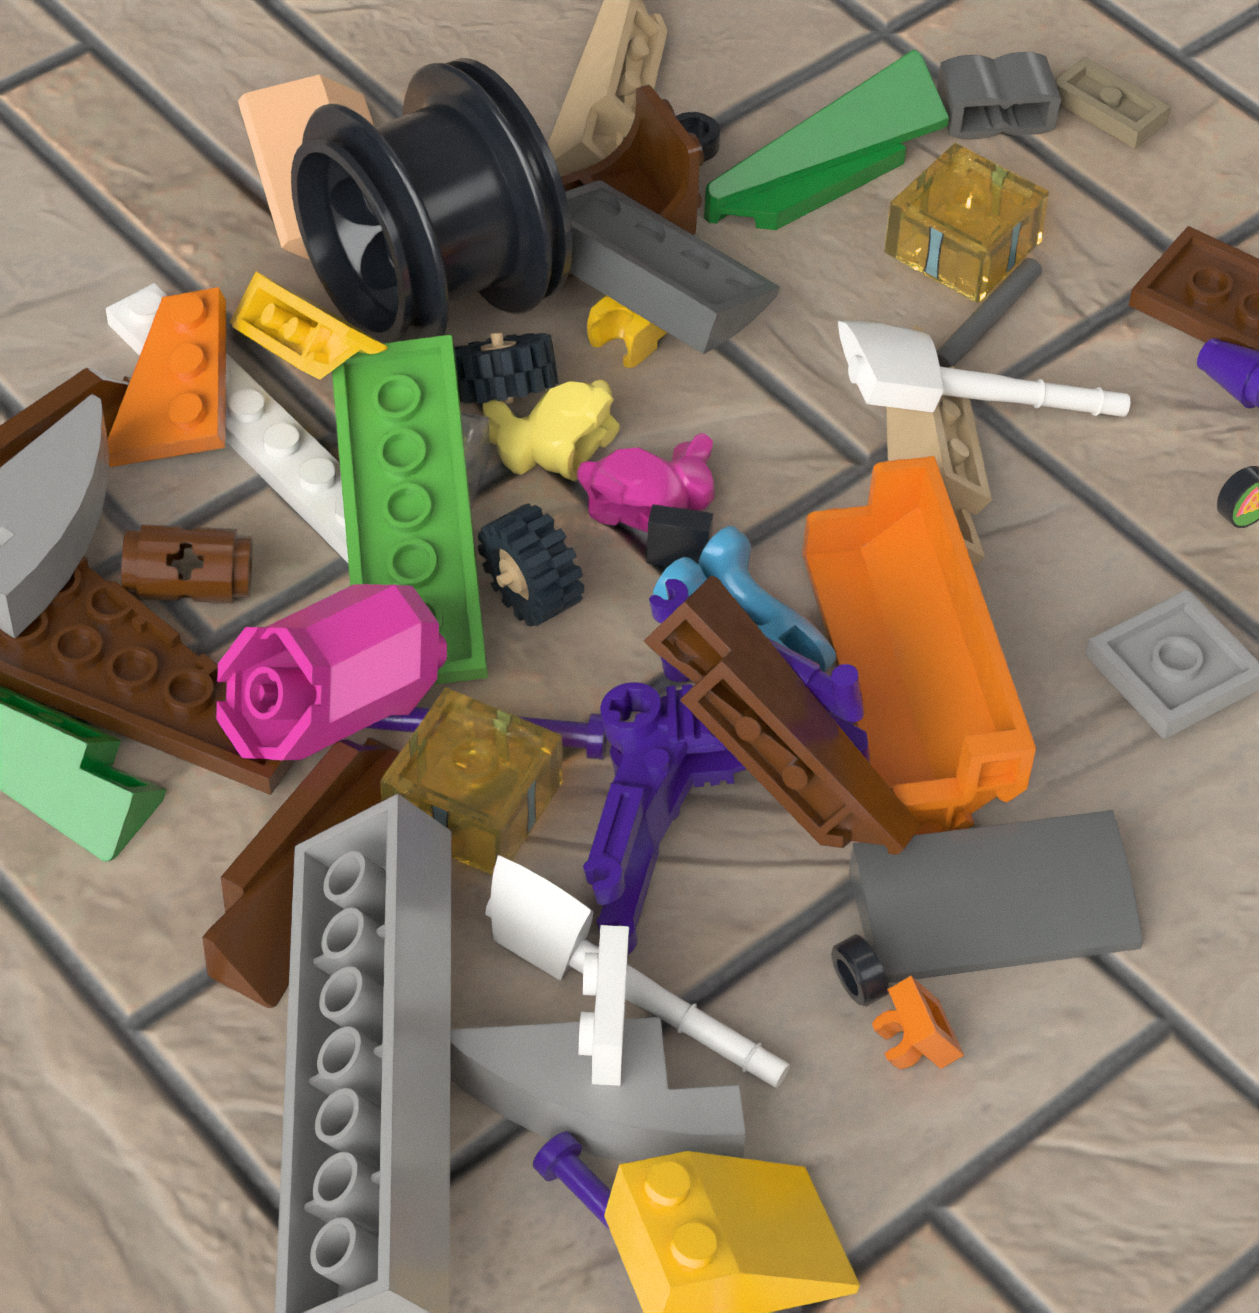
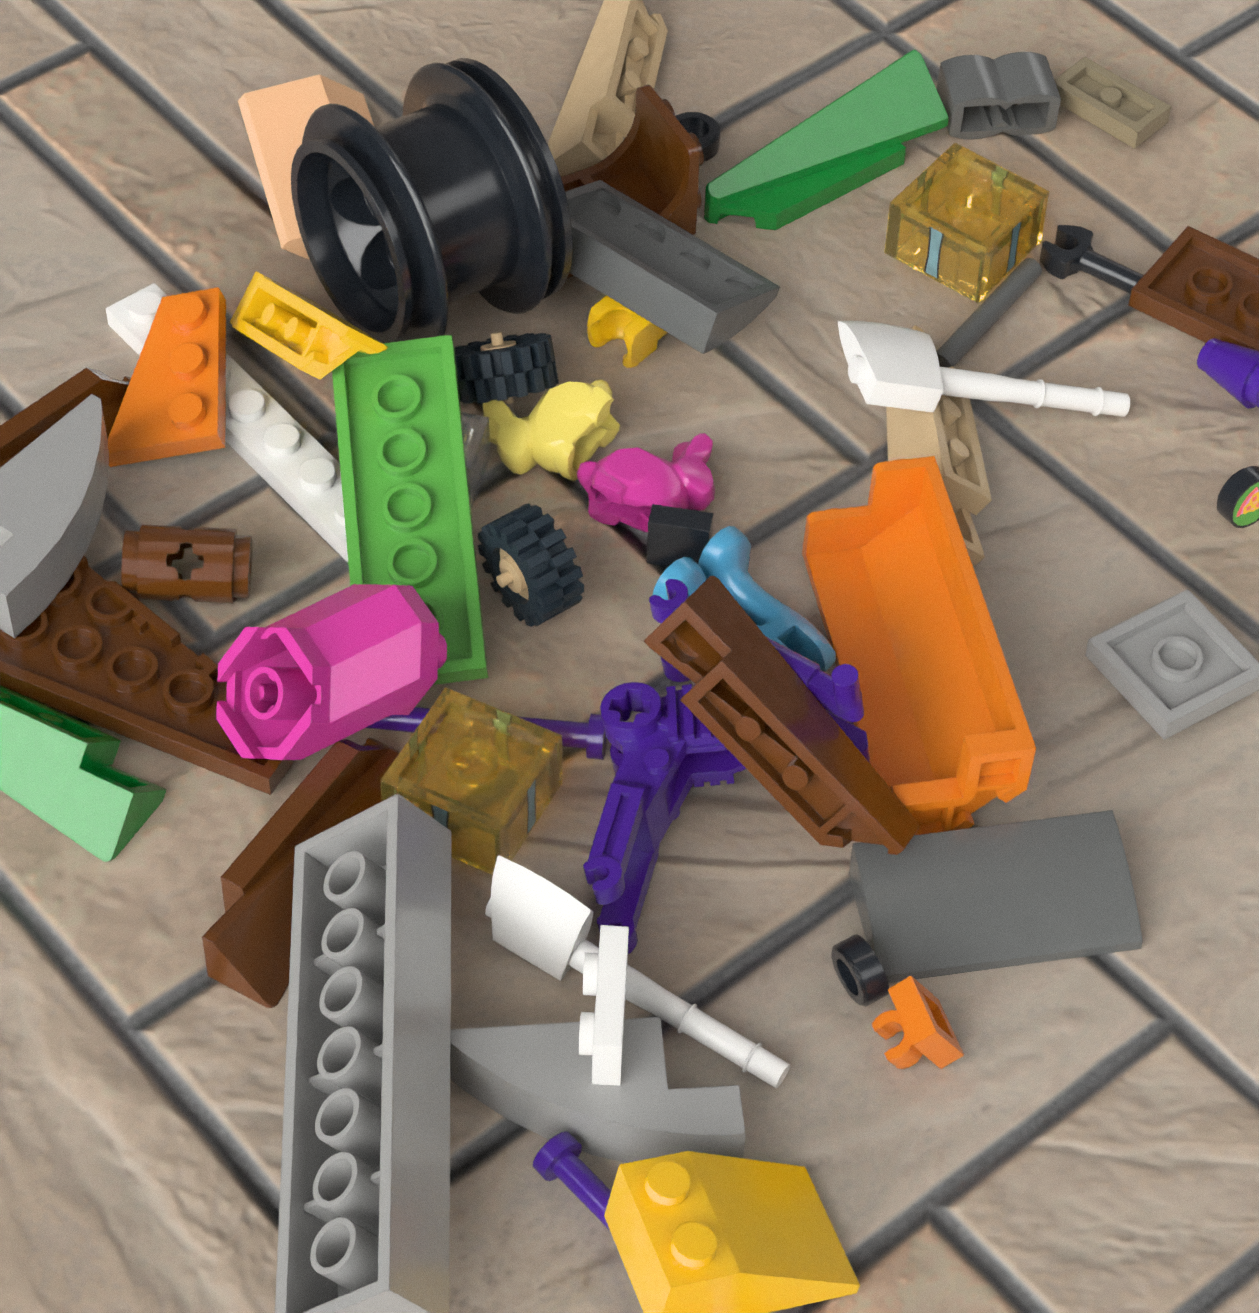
none -> black bar [1040,225,1144,294]

